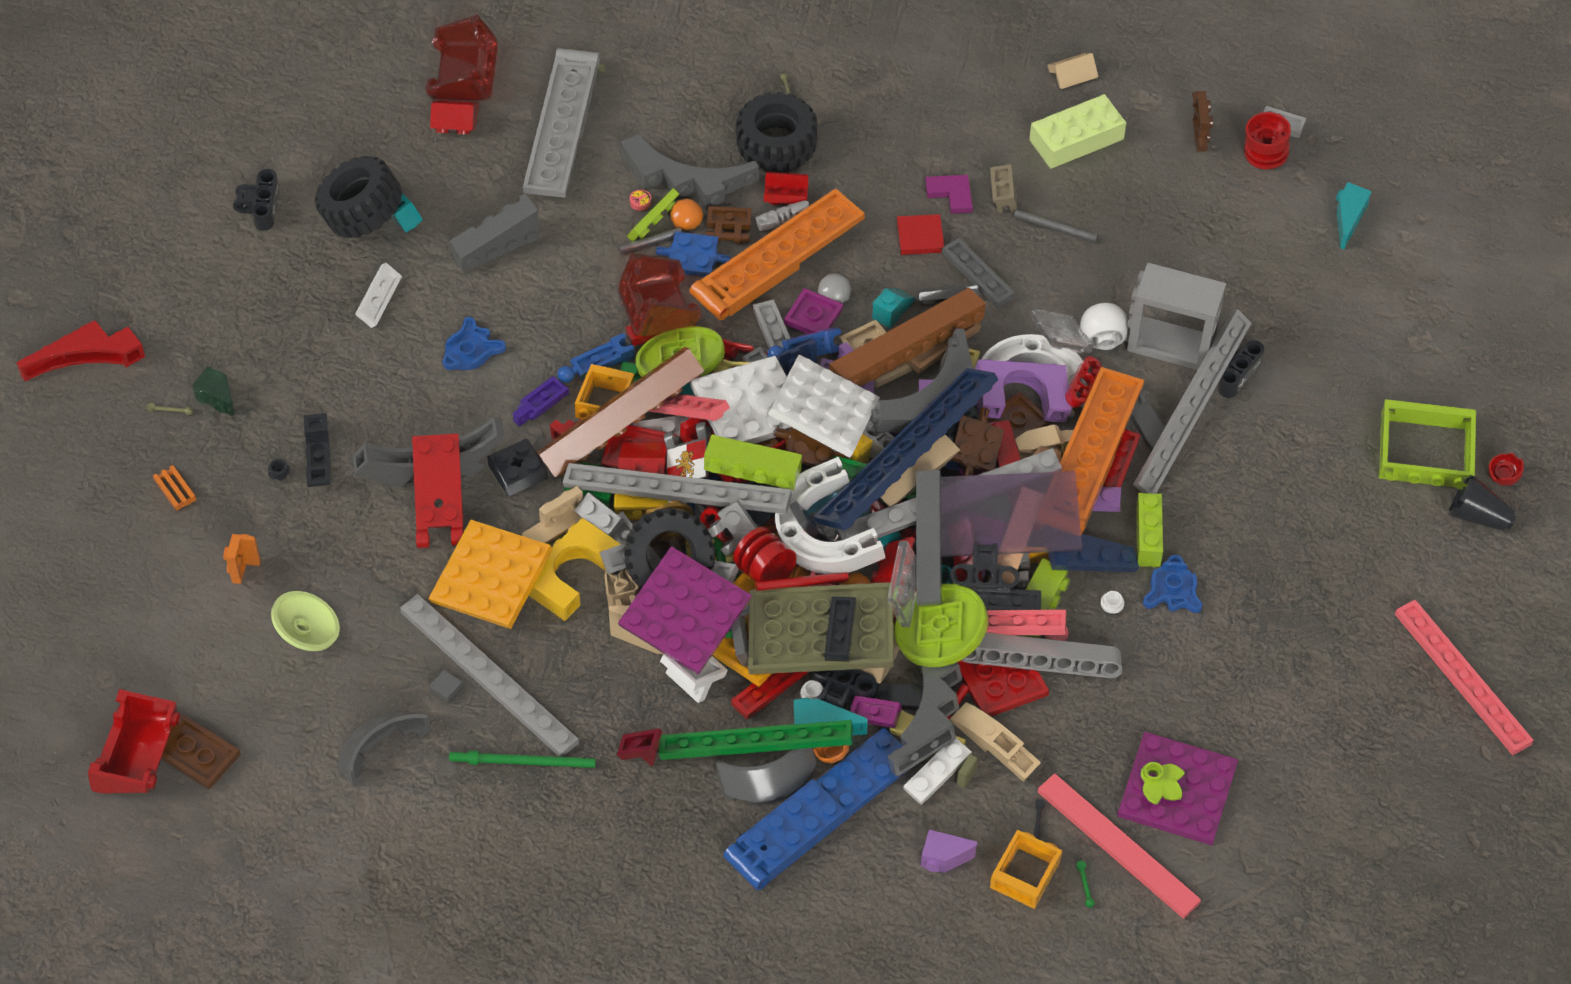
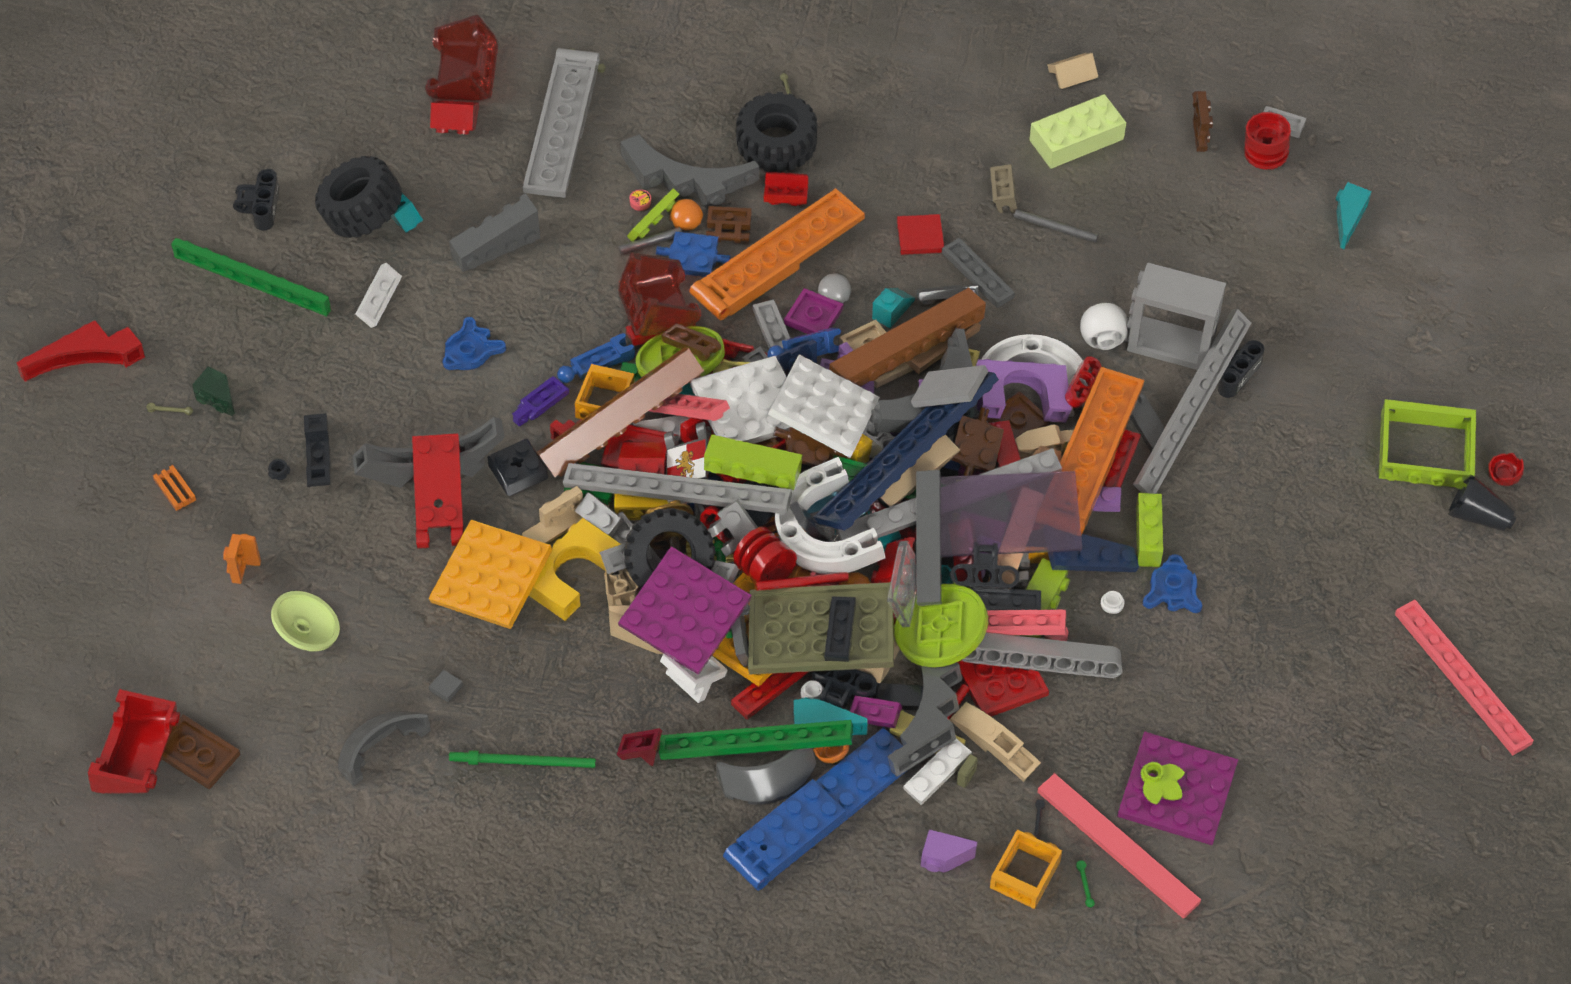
light grey plate [400,594,579,757] -> none
light grey hinge [756,200,809,231] -> none
magenta tile [925,175,973,214] -> none
clear plate [1030,309,1094,353] -> none
none -> green plate [171,238,331,317]
none -> reddish brown plate [661,323,721,362]
none -> light grey tile [911,365,988,408]

